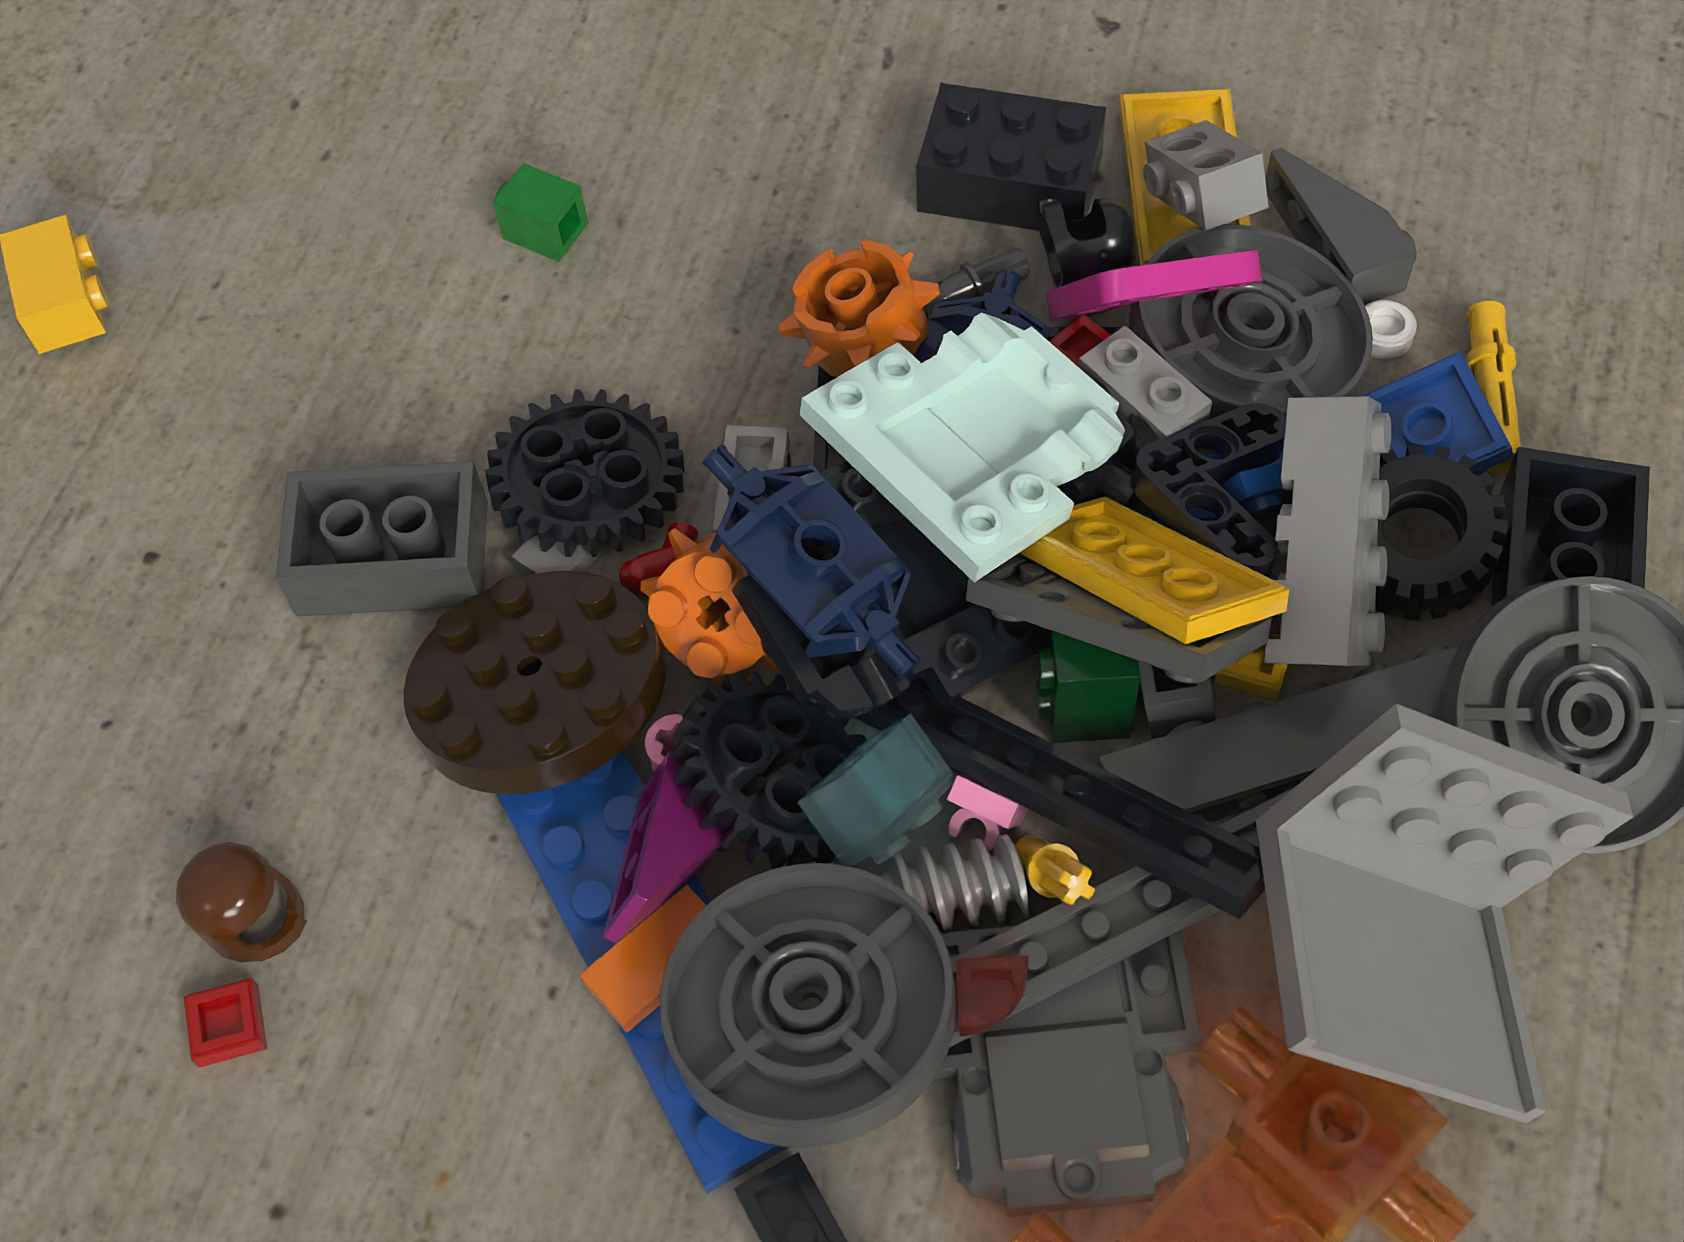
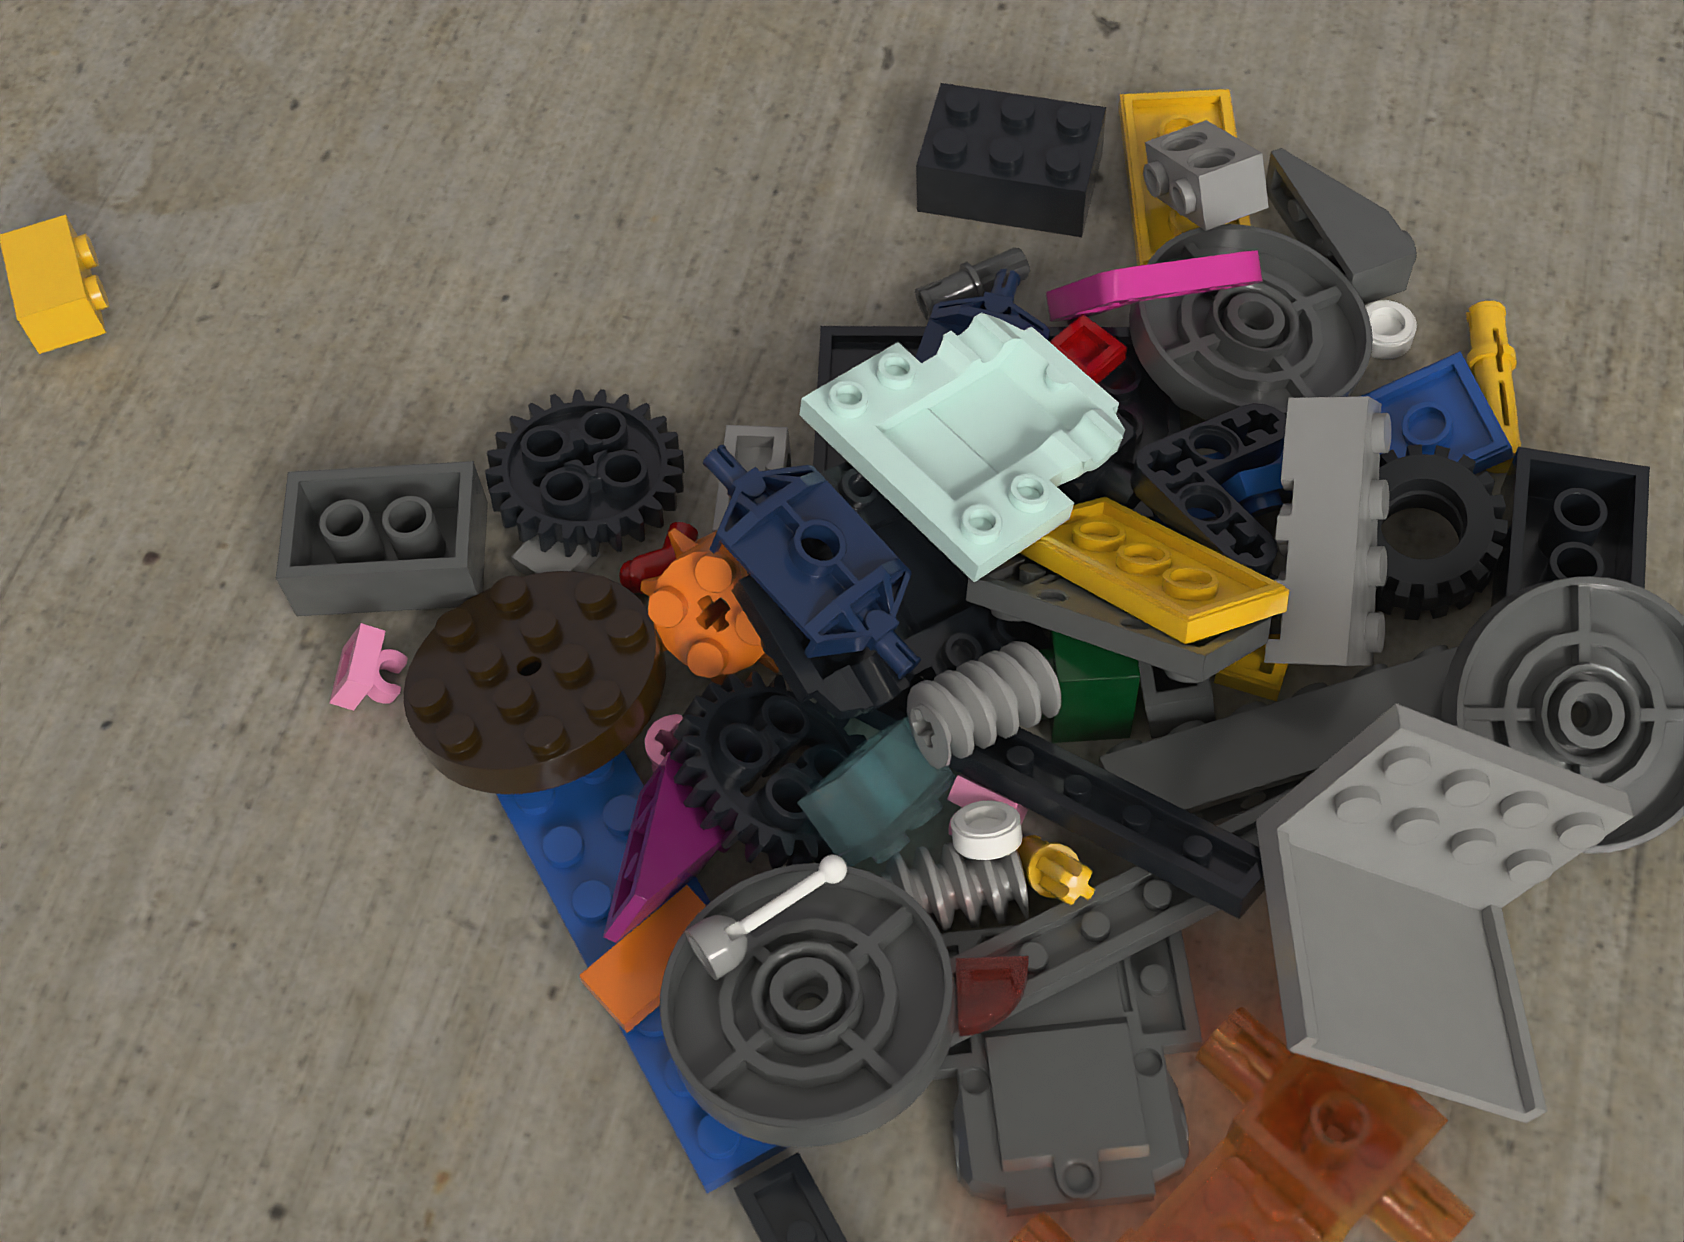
reddish brown helmet [176,842,307,962] -> none
red tile [183,977,267,1068] -> none
green brick [493,163,588,262] -> none
orange brick [779,240,940,377] -> none
black helmet [1036,198,1137,288] -> none
light grey brick [1079,326,1212,457] -> none
none -> bright pink tile [329,623,408,711]
none -> hinge [685,855,847,980]
none -> light grey piece [907,641,1061,769]
none -> white tile [951,801,1022,860]

